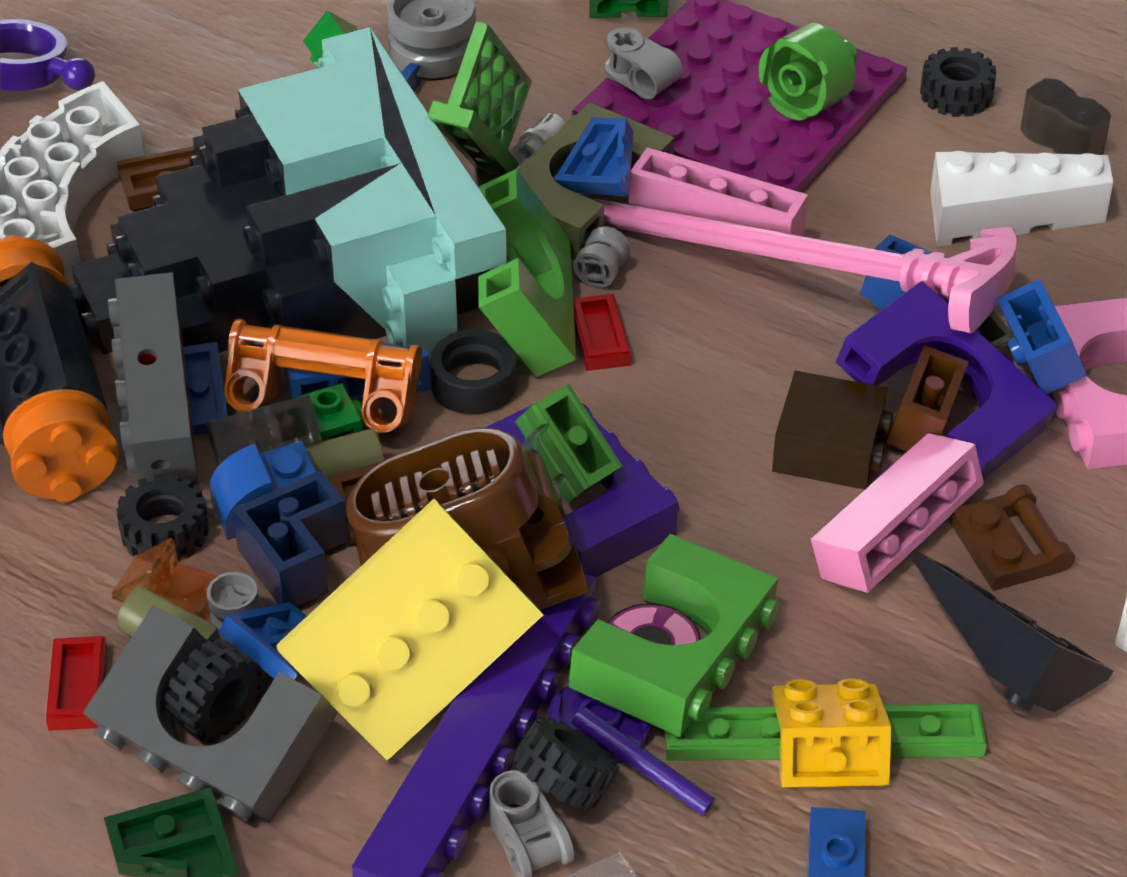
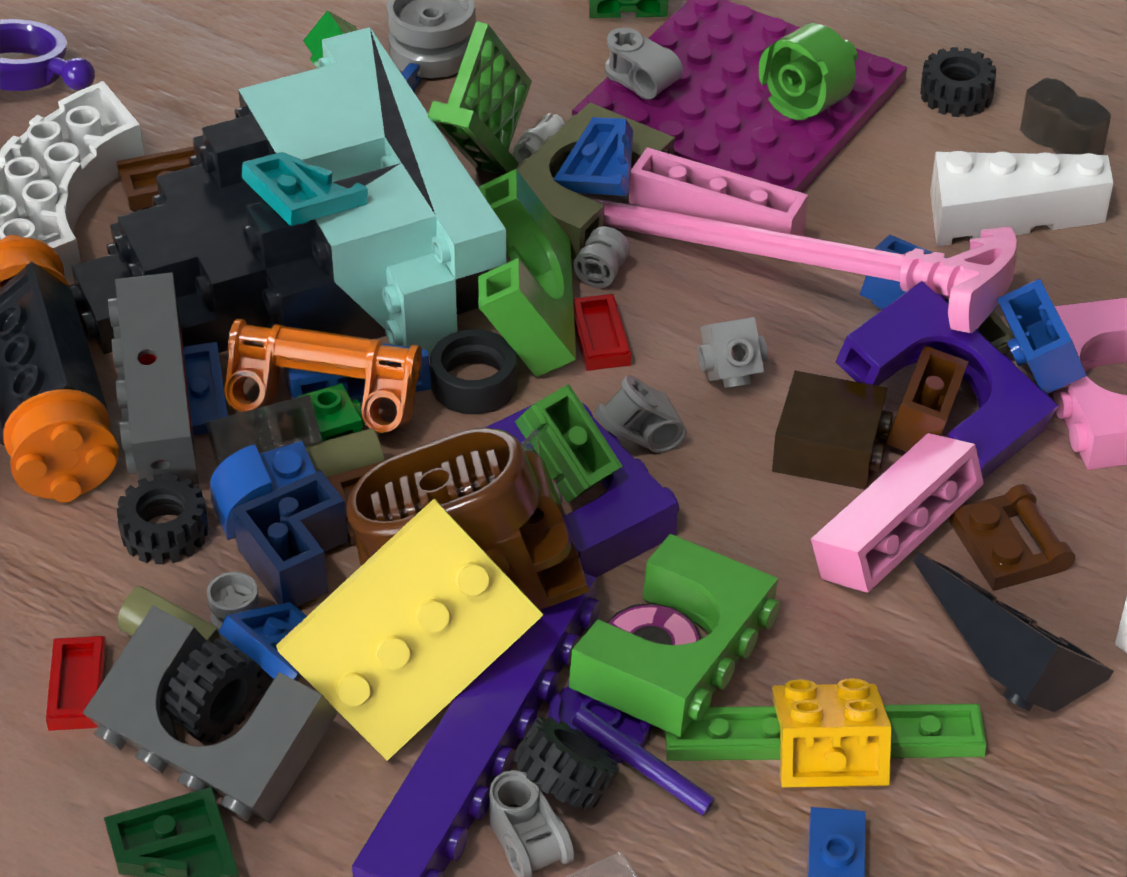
clear orange slope [111,538,218,621] -> none
none -> teal wing [242,152,368,226]
none -> light grey piece [595,375,687,453]
none -> light grey brick [697,317,768,388]

